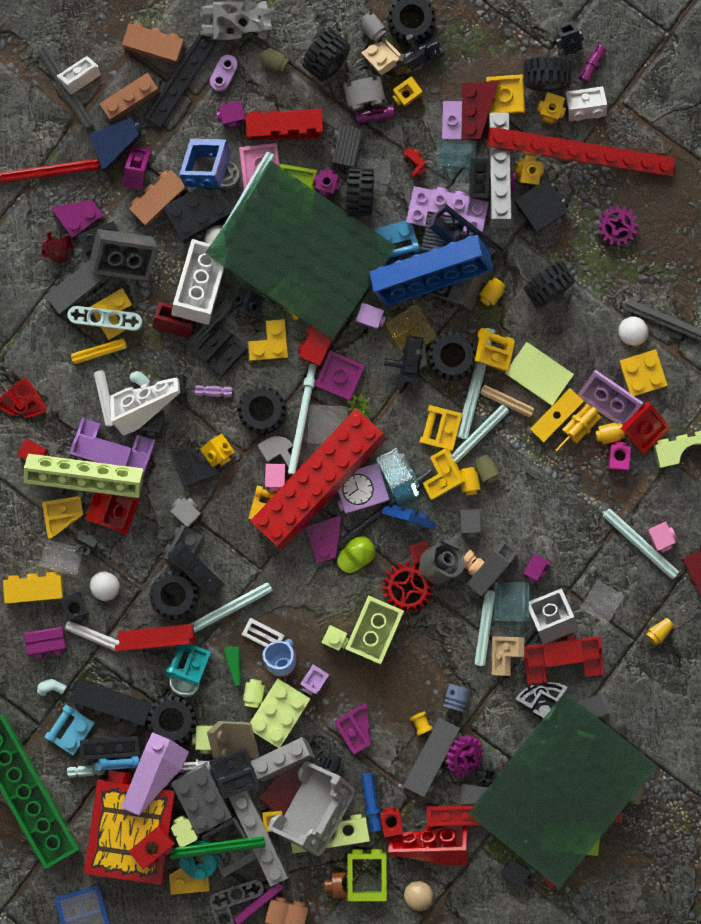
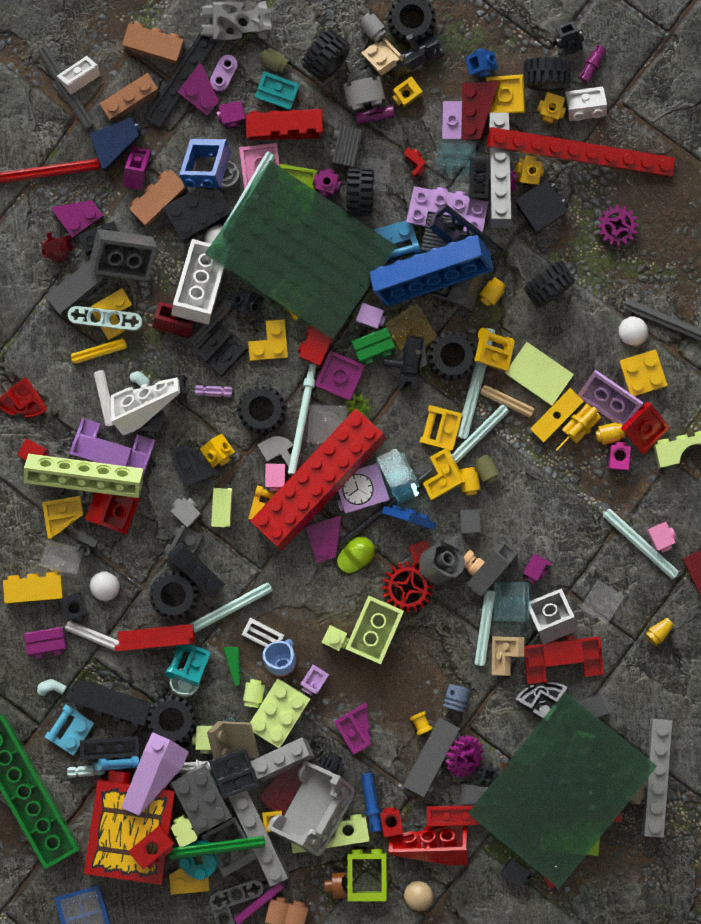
none -> magenta wing [177,64,219,117]
none -> yellowish green panel [211,488,233,528]
none -> teal plate [255,71,300,111]
none -> green brick [351,327,396,365]
none -> blue brick [465,48,498,78]
none -> light grey arch [642,718,672,838]

